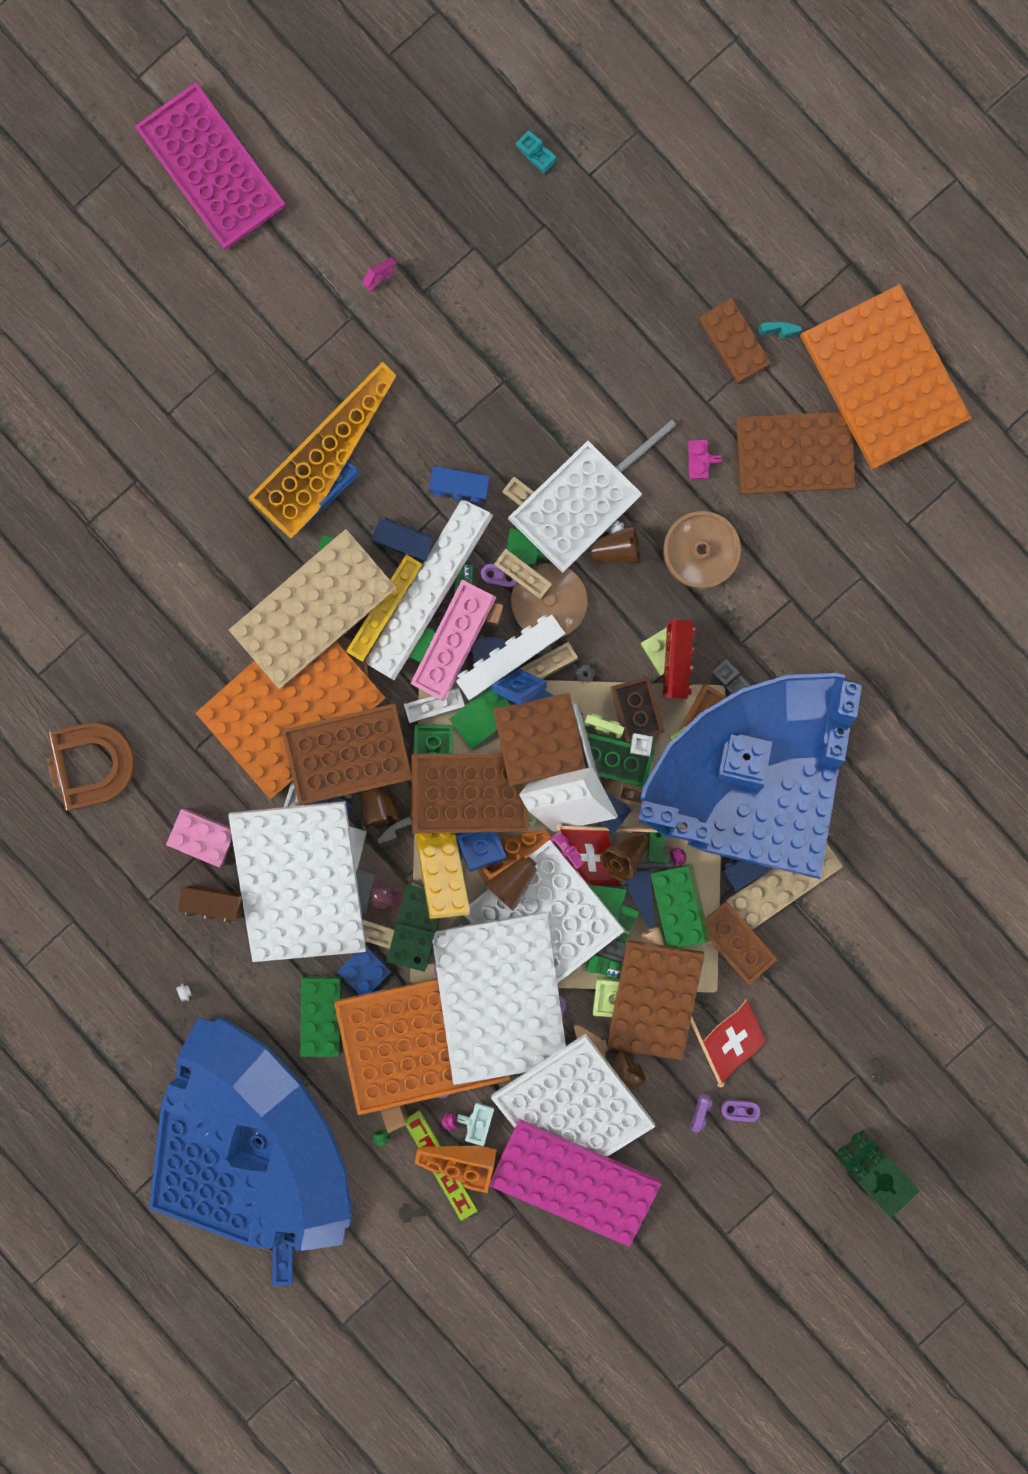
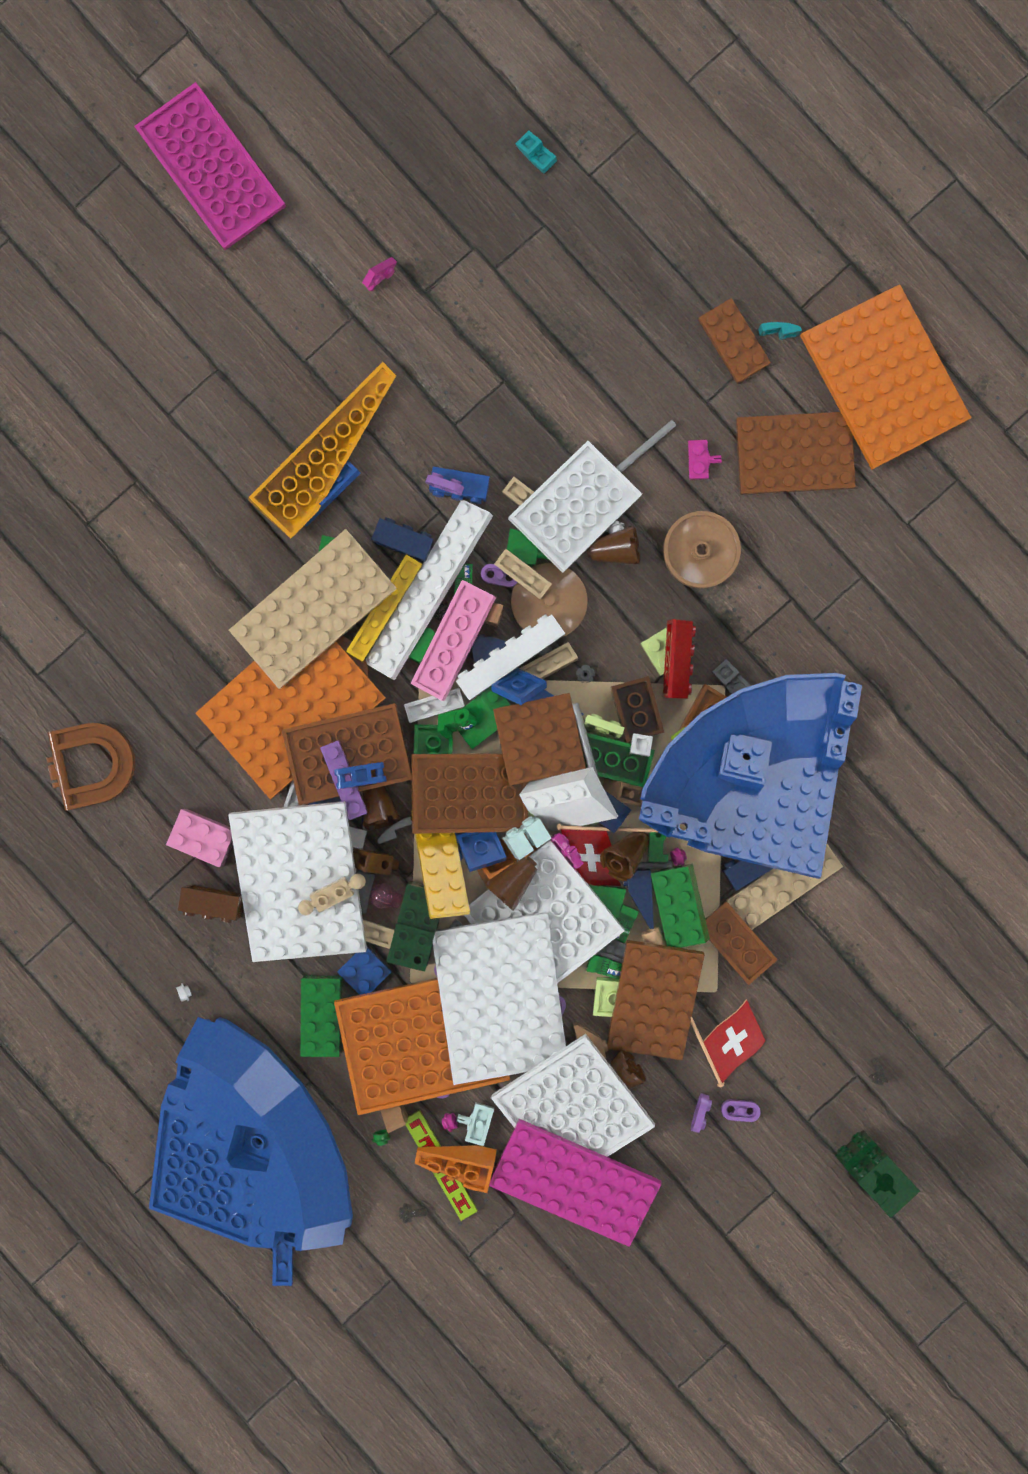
none -> tan plate [298,874,366,915]
none -> medium lavender plate [320,740,368,820]
none -> blue plate [334,762,387,790]
none -> reddish brown torso [353,847,399,875]
none -> medium lavender plate [425,472,464,495]
none -> green leg [437,709,477,739]
none -> light aqua piece [503,816,551,860]

